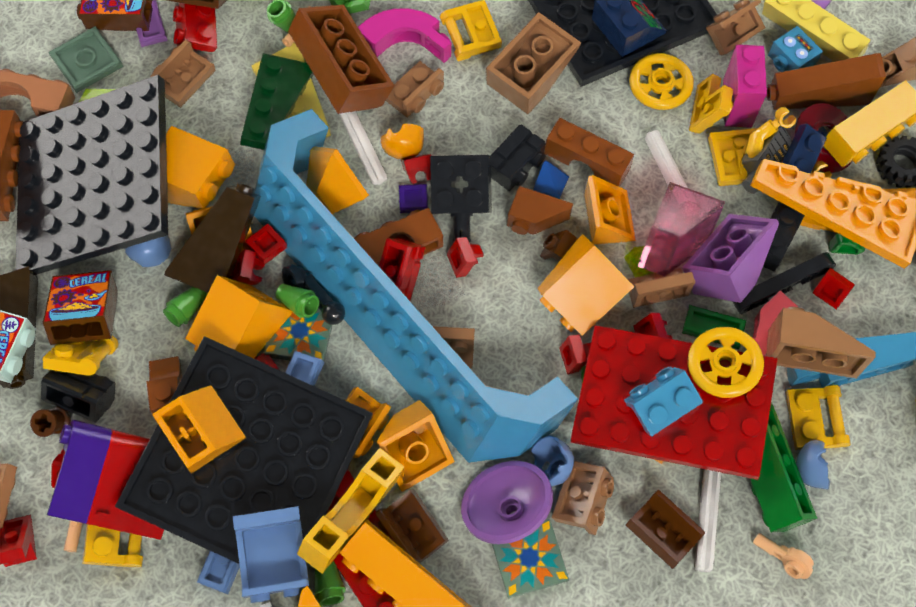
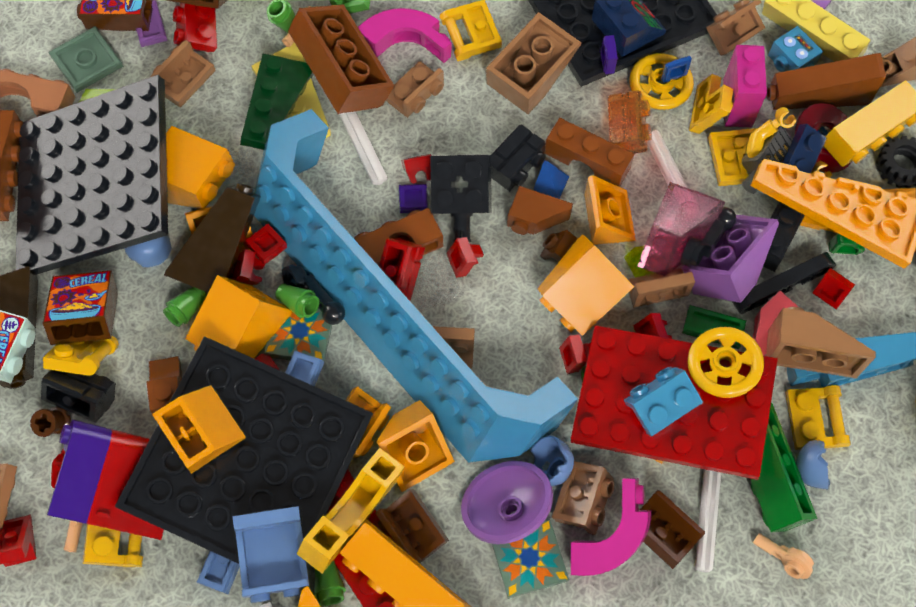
light orange slope [306,146,369,214] -> none
light orange hair [381,123,424,160] -> none
none -> dark pink arch [571,478,651,576]
none -> dark purple tile [600,35,618,74]
none -> clear orange brick [608,90,652,154]
none -> blue slope [661,56,692,82]
none -> black piece [681,207,737,267]

